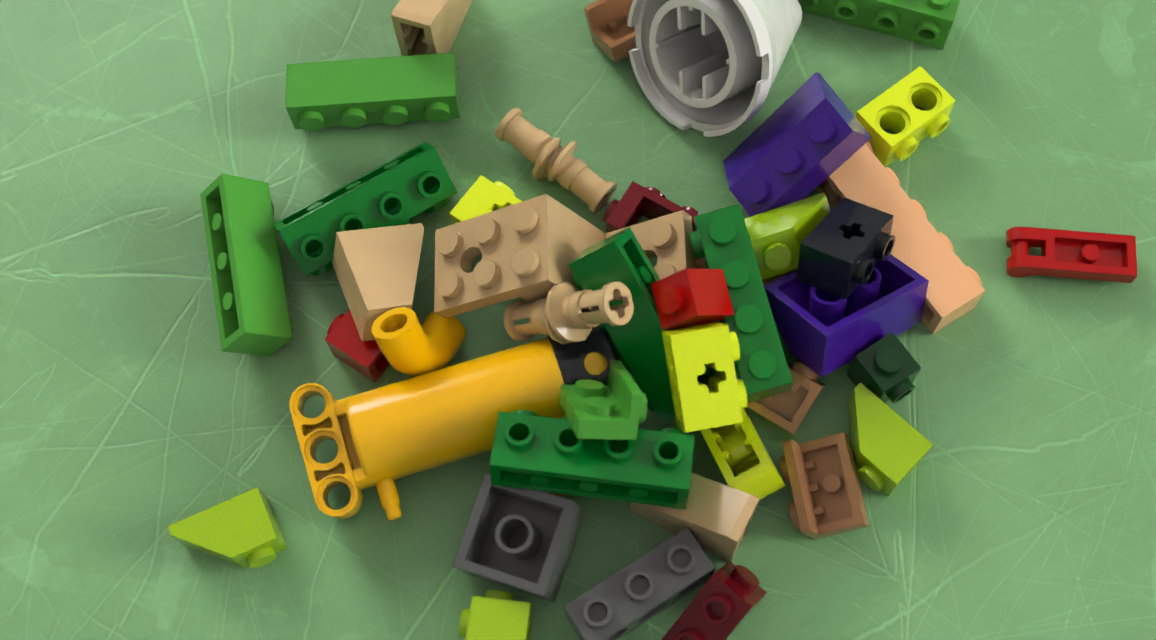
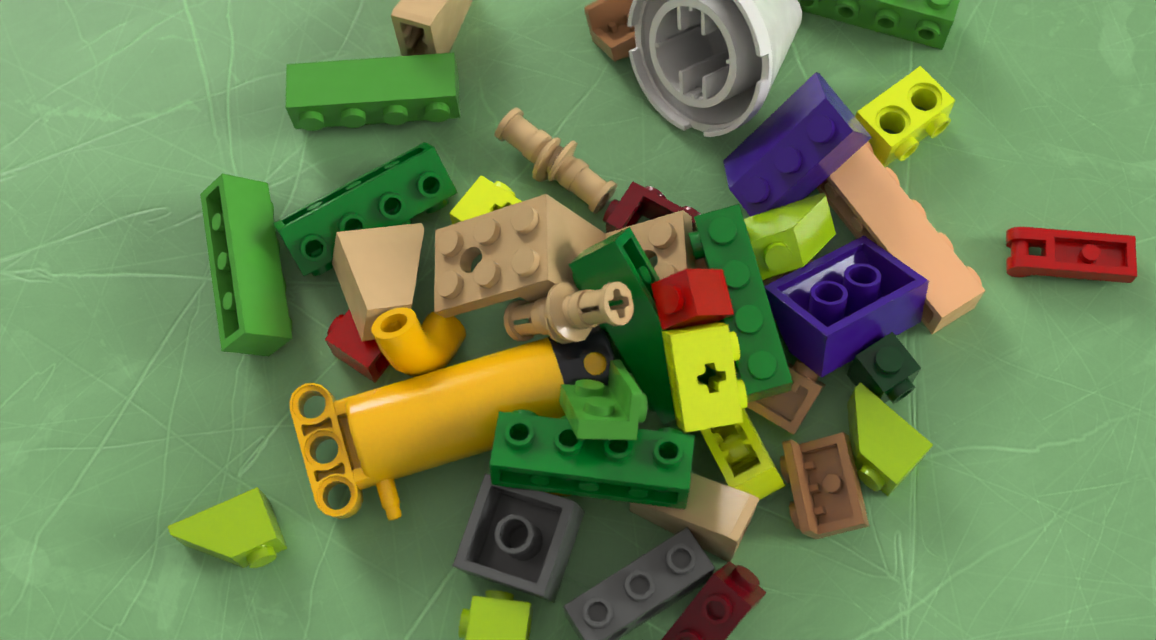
black brick [797,197,895,299] -> none

